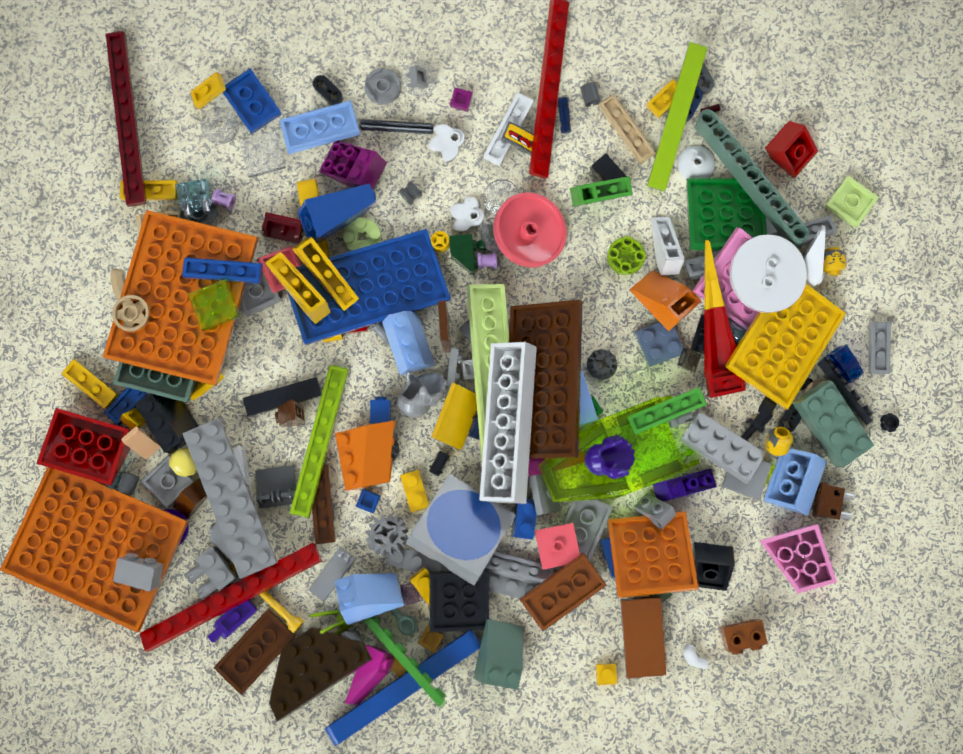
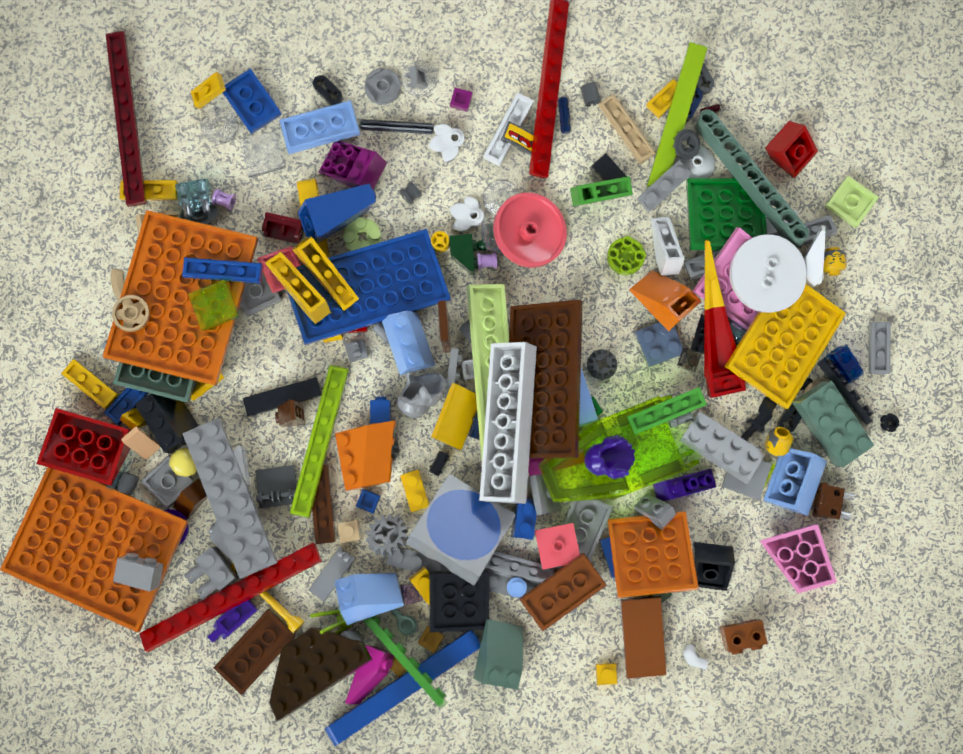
none -> tan brick [337,520,363,543]
none -> light grey tile [345,339,369,363]
none -> light blue plate [507,577,527,598]
none -> light grey plate [637,160,692,213]
none -> dark grey gear [672,129,700,159]

